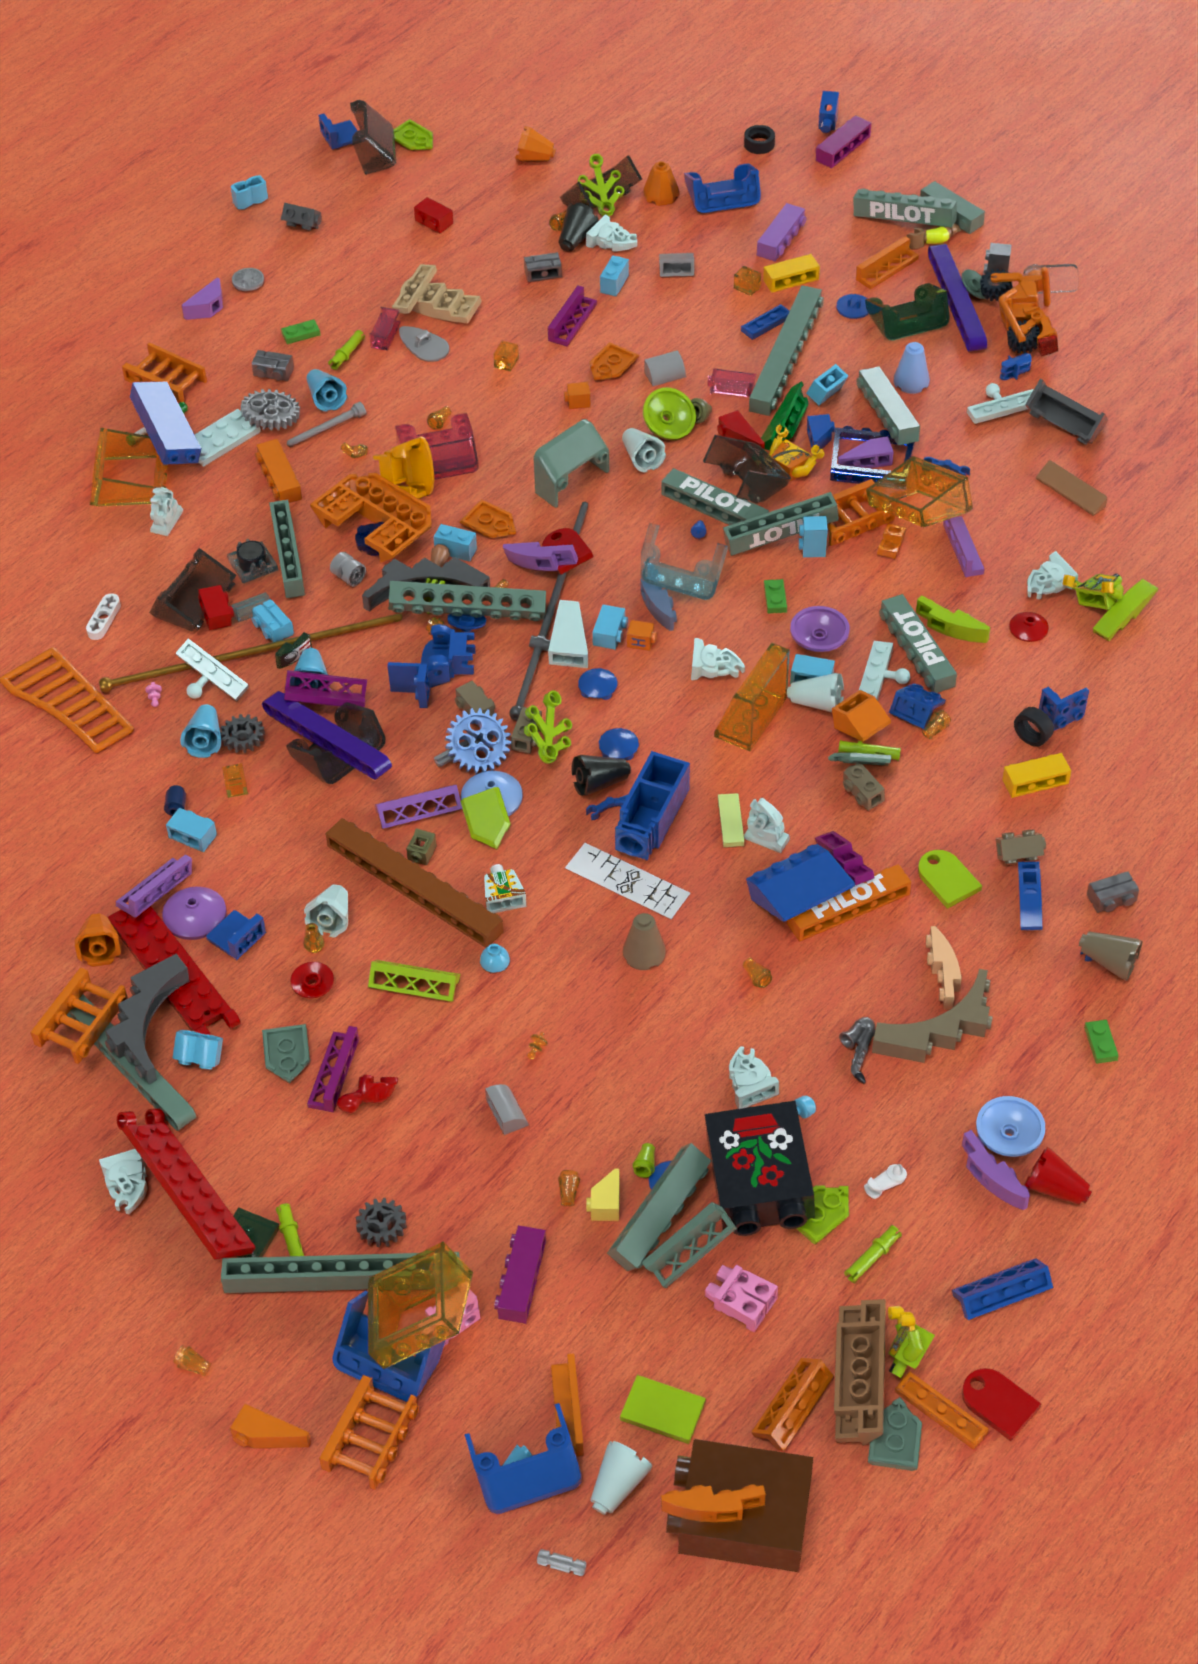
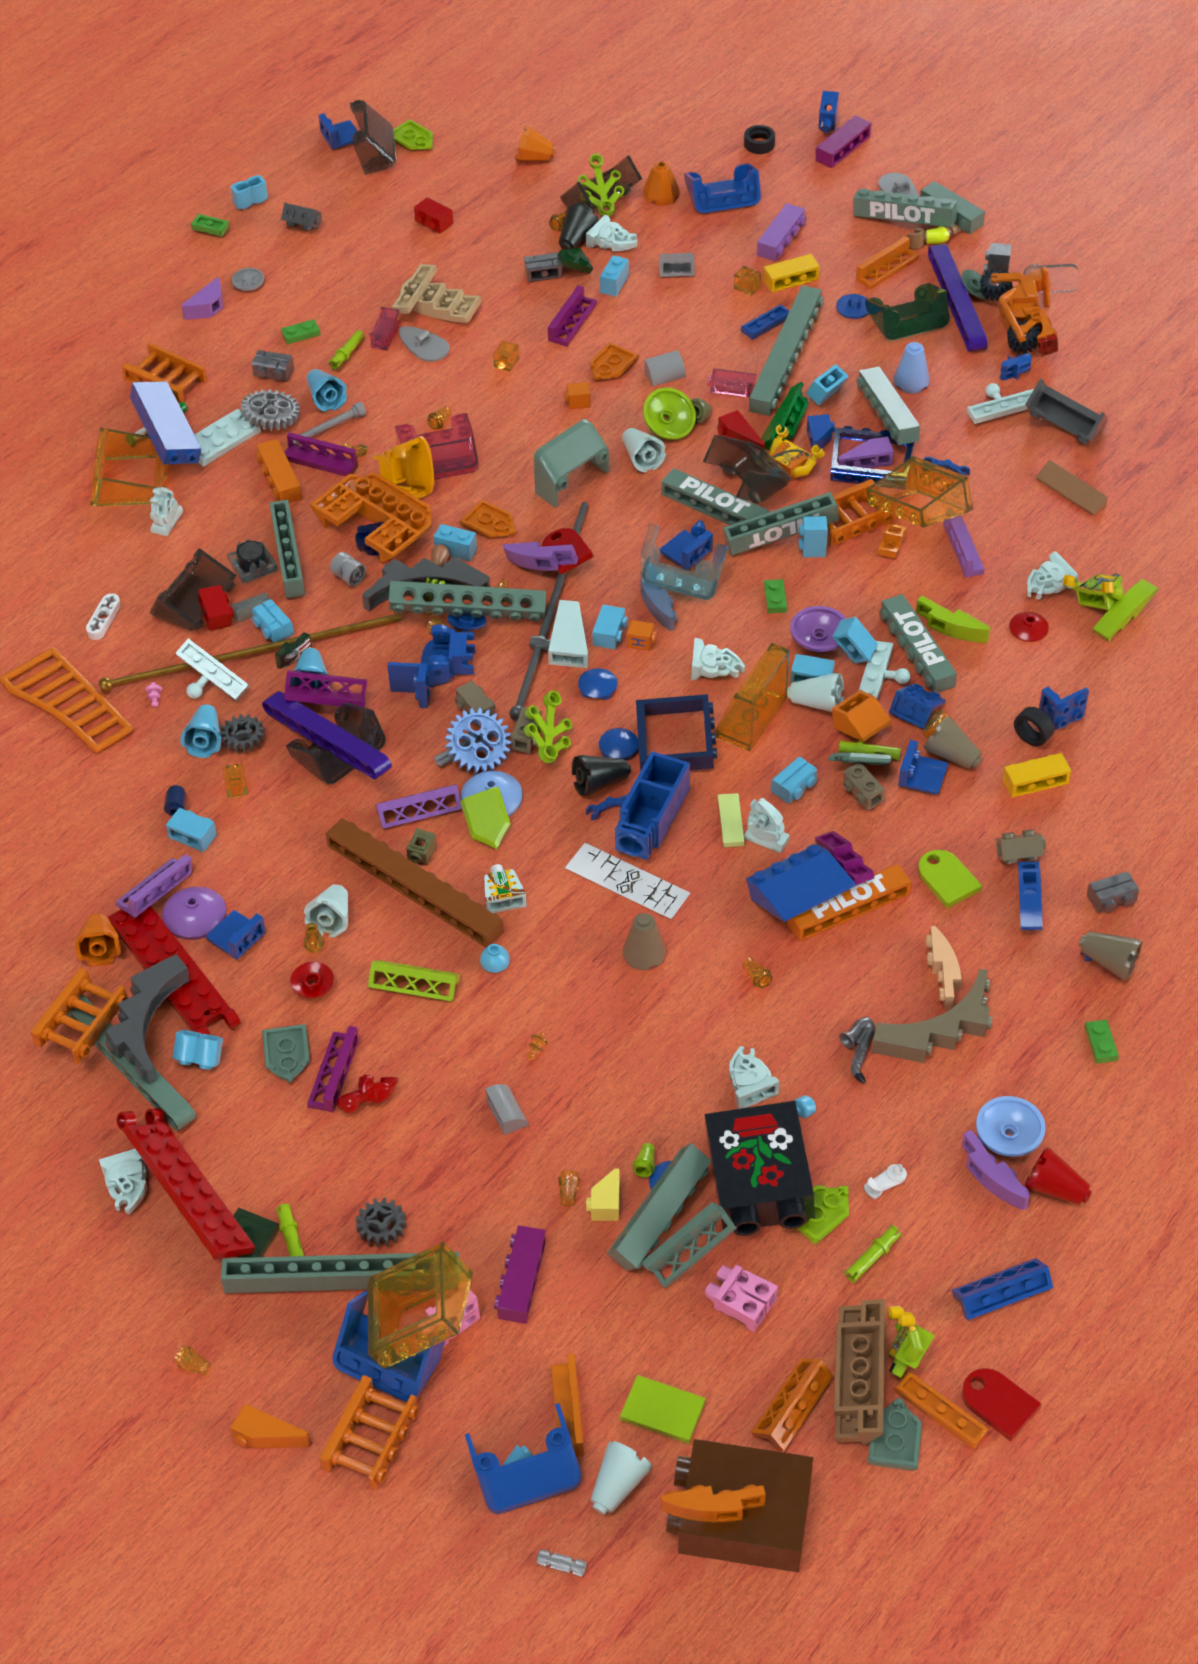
none -> bright green plate [191,214,230,237]
none -> magenta fence [284,432,358,477]
none -> dark green wing [557,248,594,274]
none -> dark blue window [636,694,717,771]
none -> blue bracket [660,530,713,570]
none -> medium azure brick [771,757,817,804]
none -> medium azure brick [832,617,878,664]
none -> light grey shield [878,173,919,196]
none -> blue bracket [898,740,948,795]
none -> dark tan cone [924,716,983,769]

